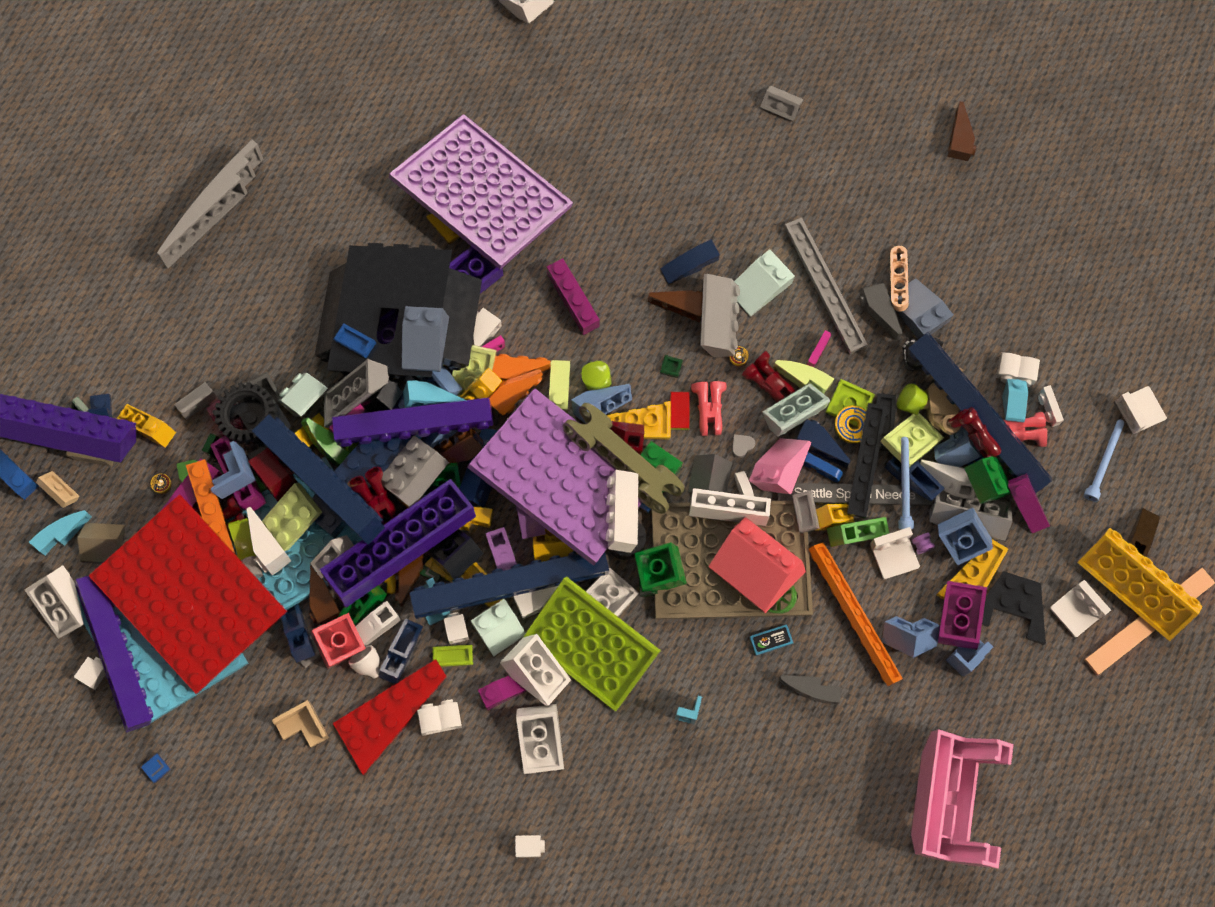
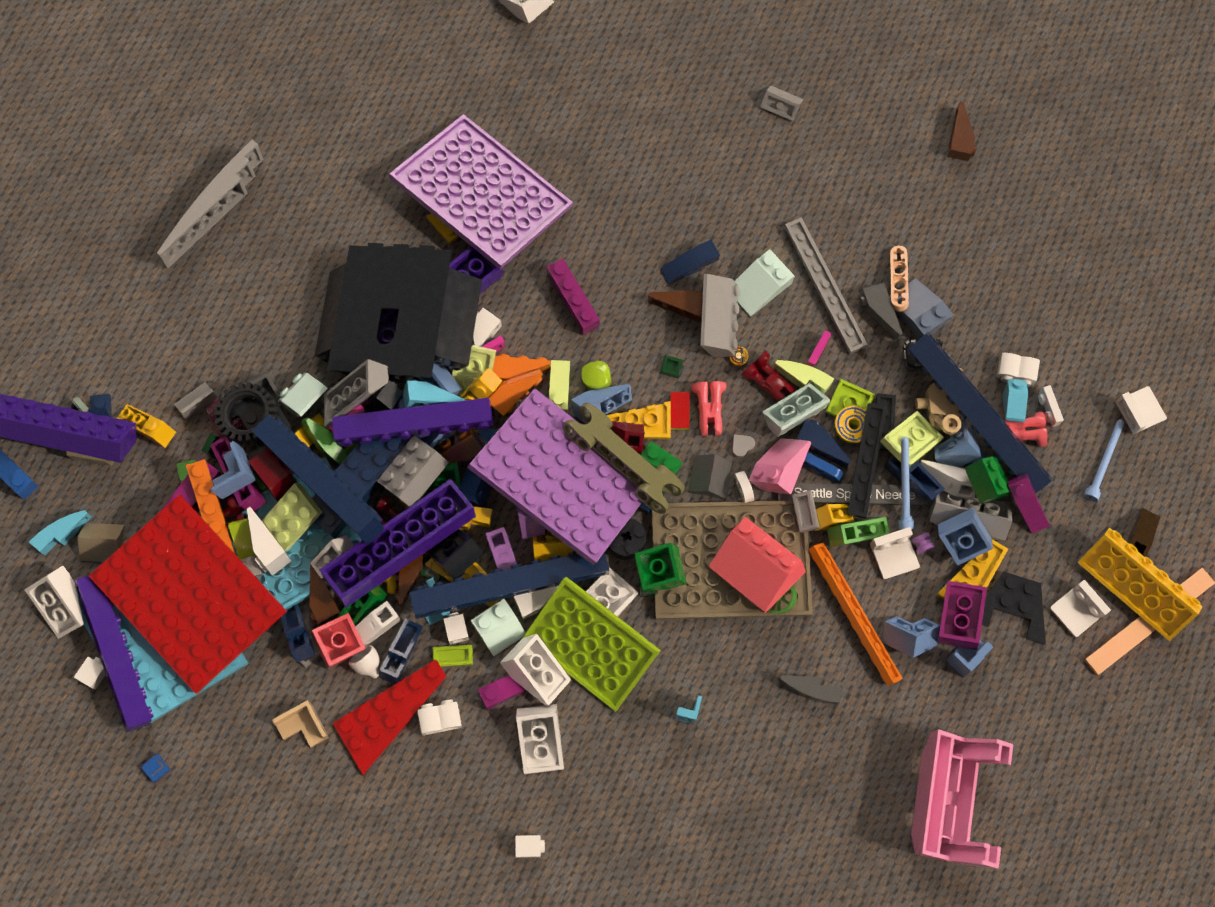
tan plate [36,471,79,508] -> none
tile [151,474,172,494] -> none
blue tile [333,323,376,358] -> none
dark red piece [347,466,397,525] -> none
sand blue slope [402,306,449,372] -> none
white brick [606,470,638,553] -> none
brick [689,488,771,526] -> none
tile [749,625,793,656] -> none
lime hair [897,383,928,415] -> none
dark red piece [948,407,1001,458] -> none

